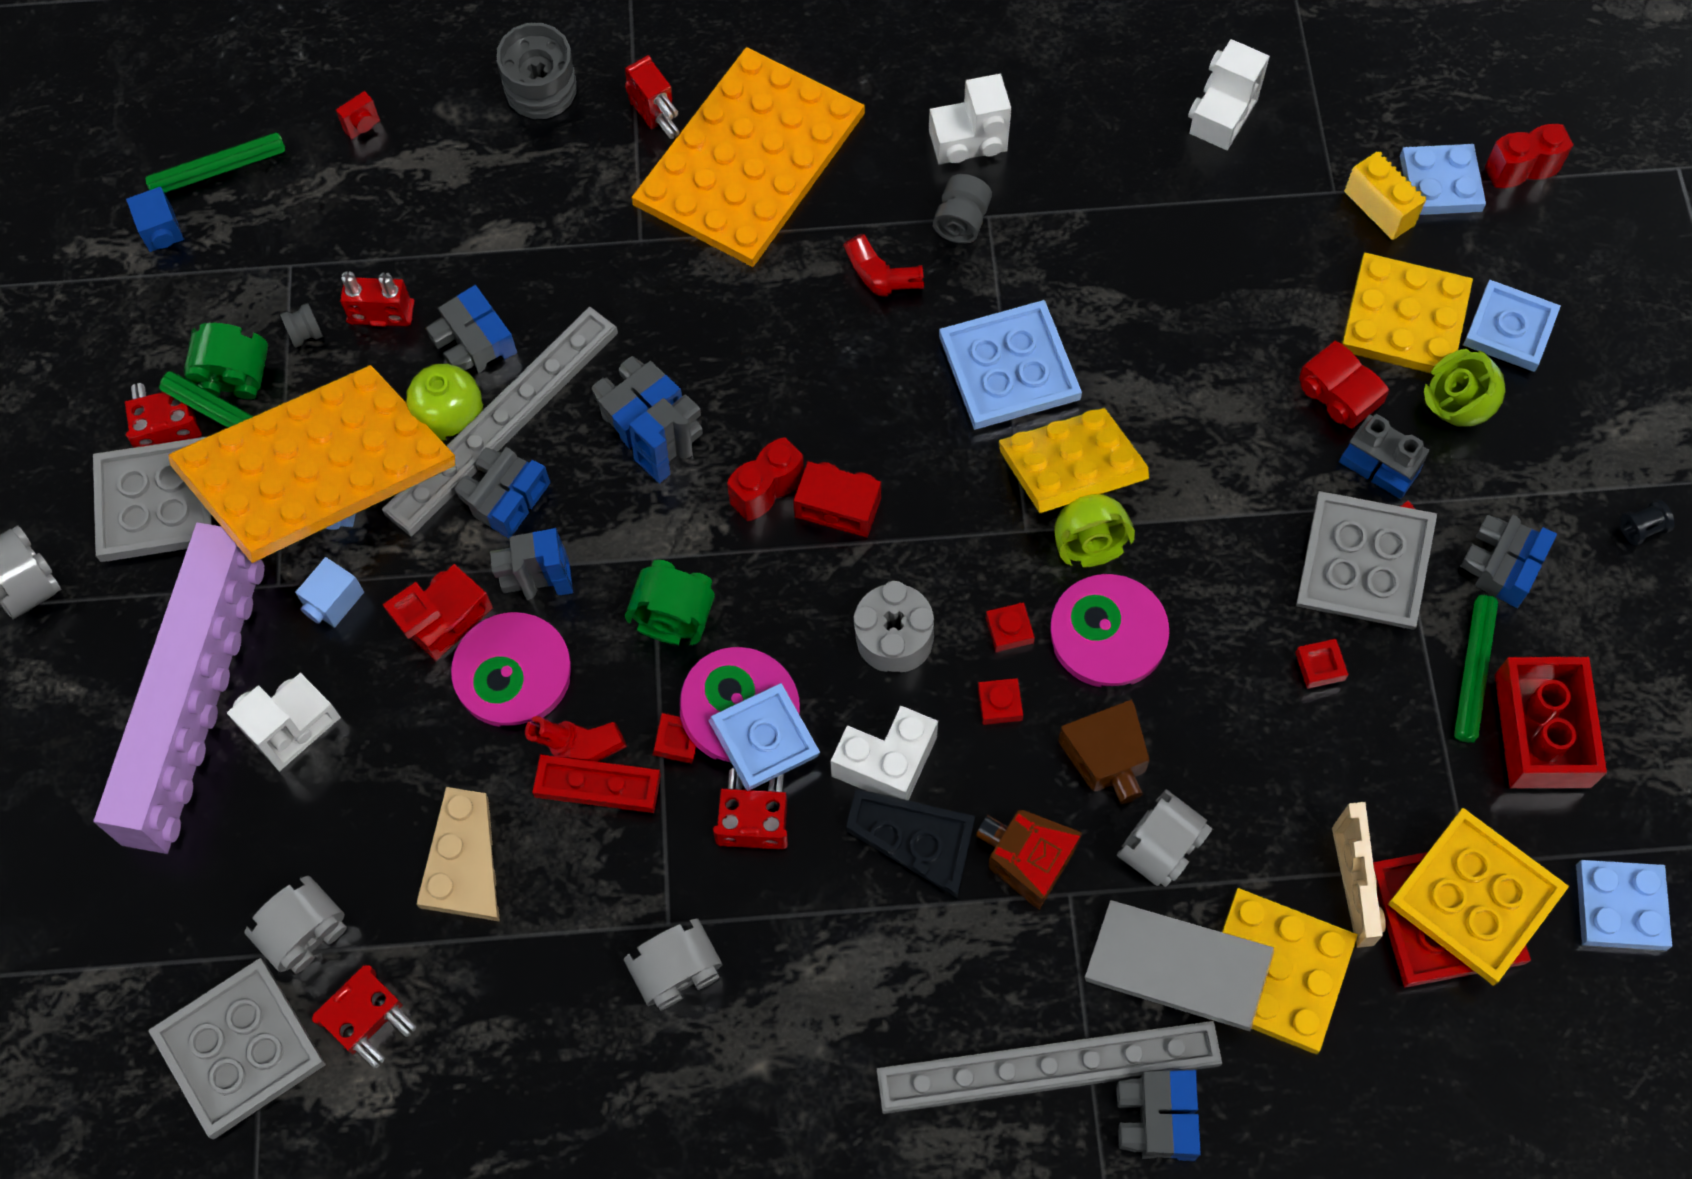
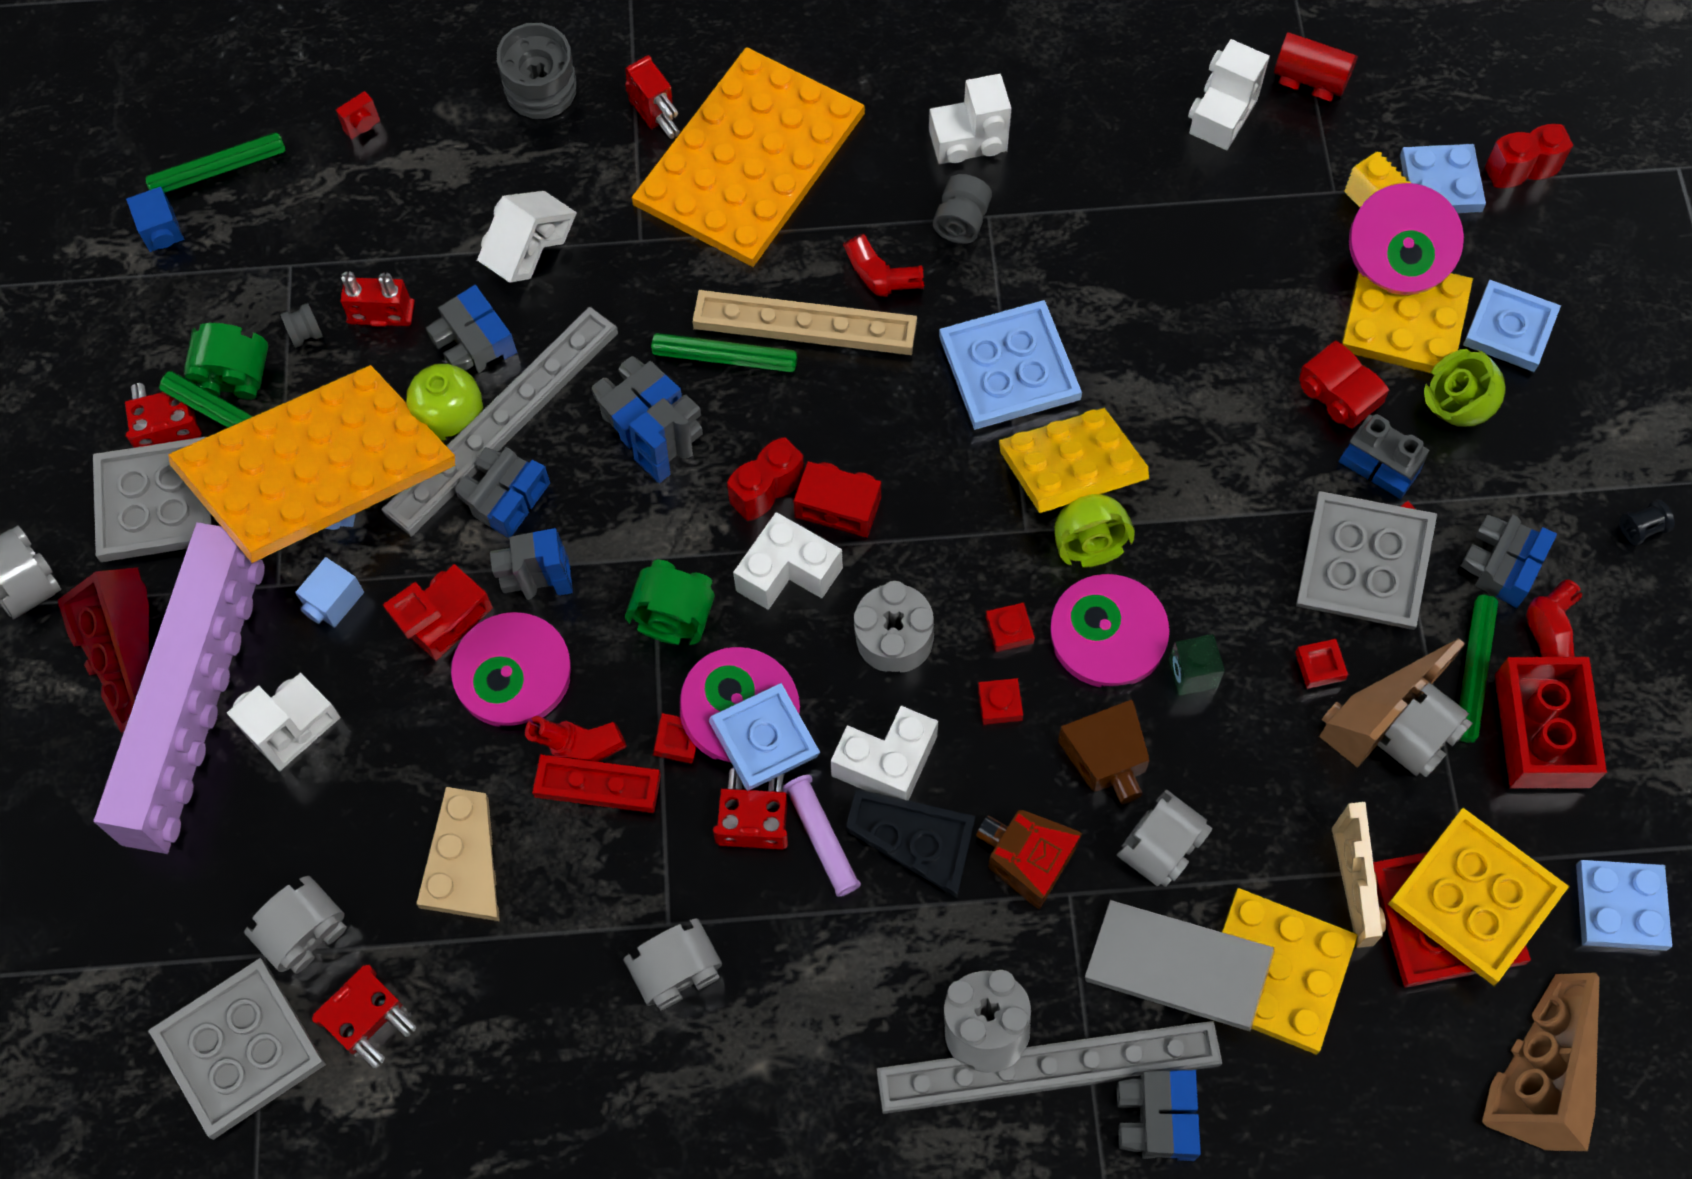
none -> dark red wedge [57,567,149,733]
none -> white brick [477,191,577,283]
none -> green axle [651,333,797,372]
none -> tan plate [692,290,917,355]
none -> white brick [733,512,843,610]
none -> lavender pin [782,775,861,897]
none -> light grey brick [944,970,1031,1073]
none -> clear green brick [1169,634,1225,696]
none -> red brick [1274,32,1358,101]
none -> medium nougat wedge [1319,638,1465,768]
none -> dark pink tile [1349,183,1464,295]
none -> light grey brick [1377,682,1473,777]
none -> medium nougat wedge [1482,973,1599,1151]
none -> red arm [1527,579,1583,657]

